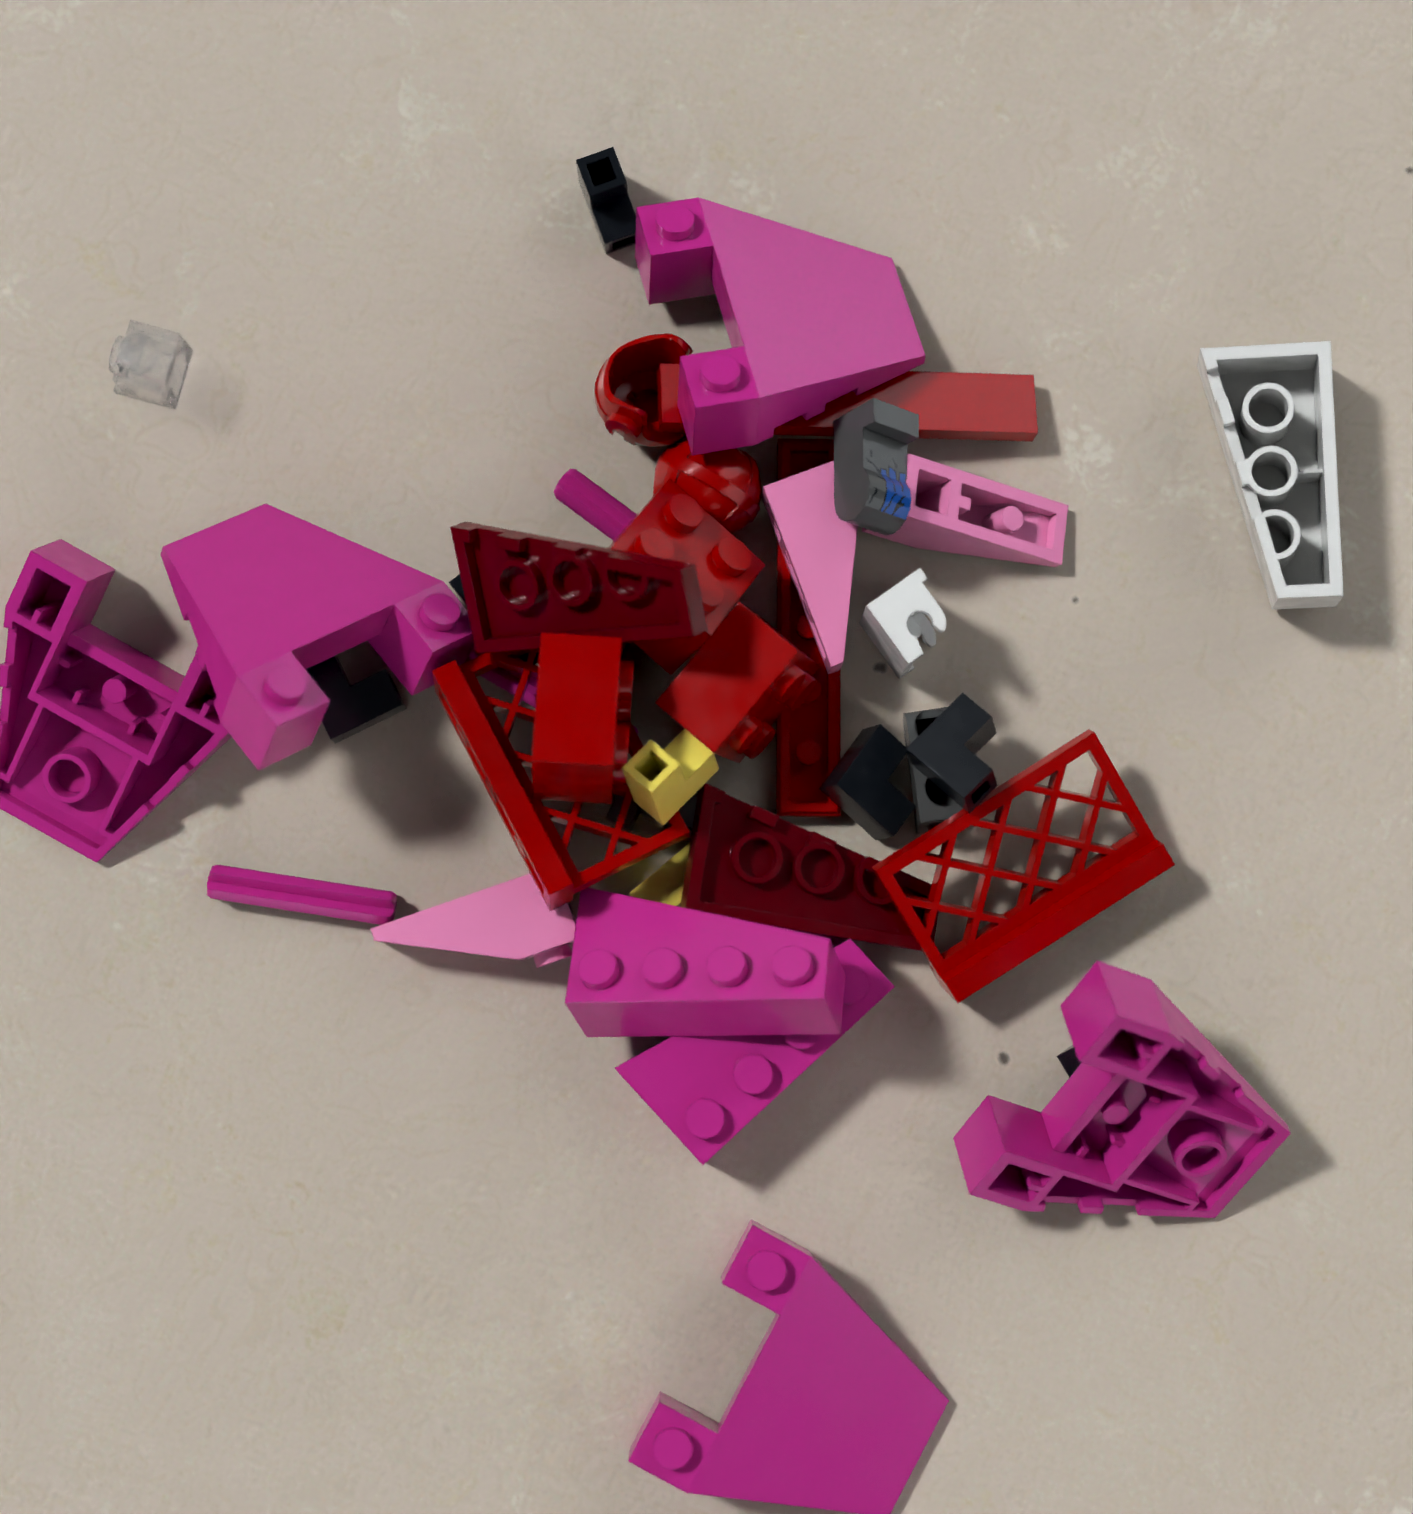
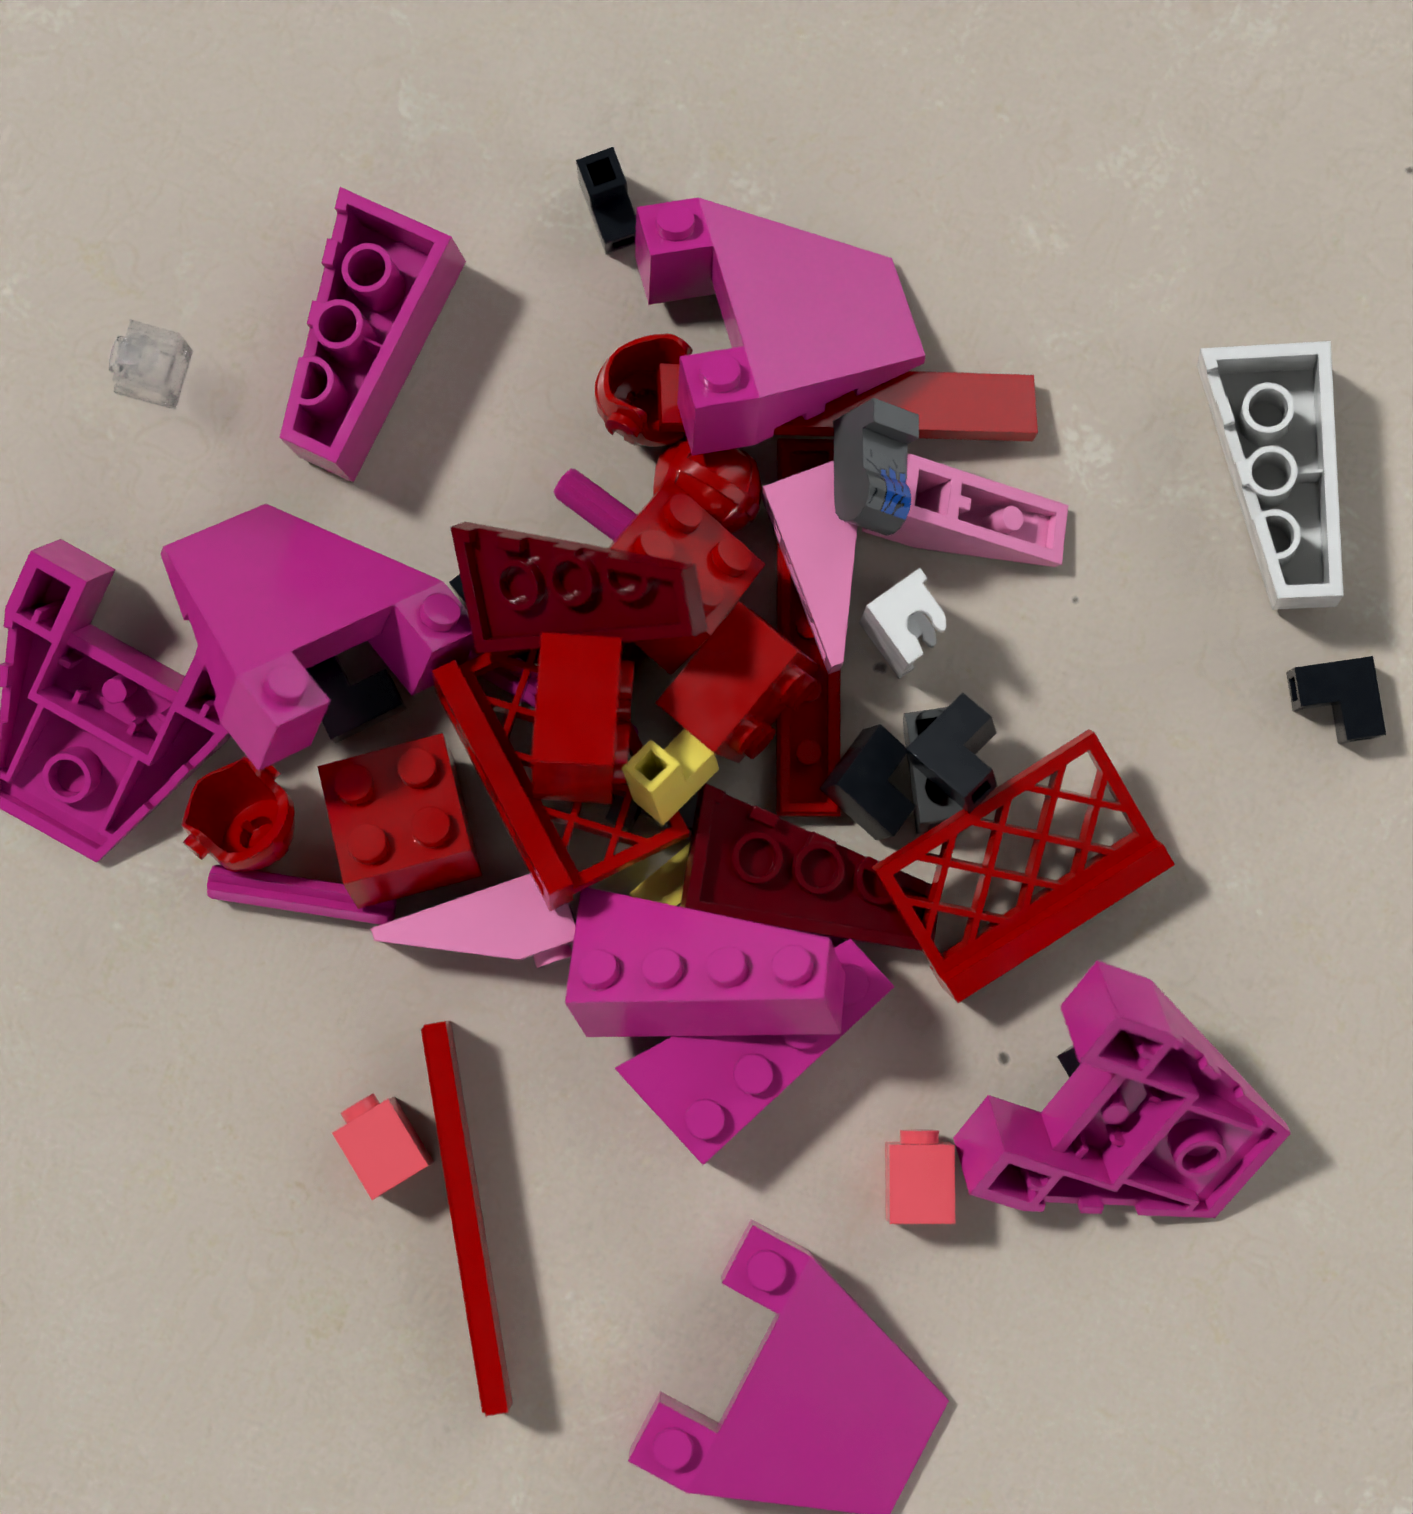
none -> red cap [181,756,295,872]
none -> dark pink wedge [279,187,466,483]
none -> red brick [317,733,482,909]
none -> coral brick [332,1093,434,1200]
none -> red tile [421,1021,513,1416]
none -> coral brick [885,1129,955,1224]
none -> black piece [1286,656,1386,744]

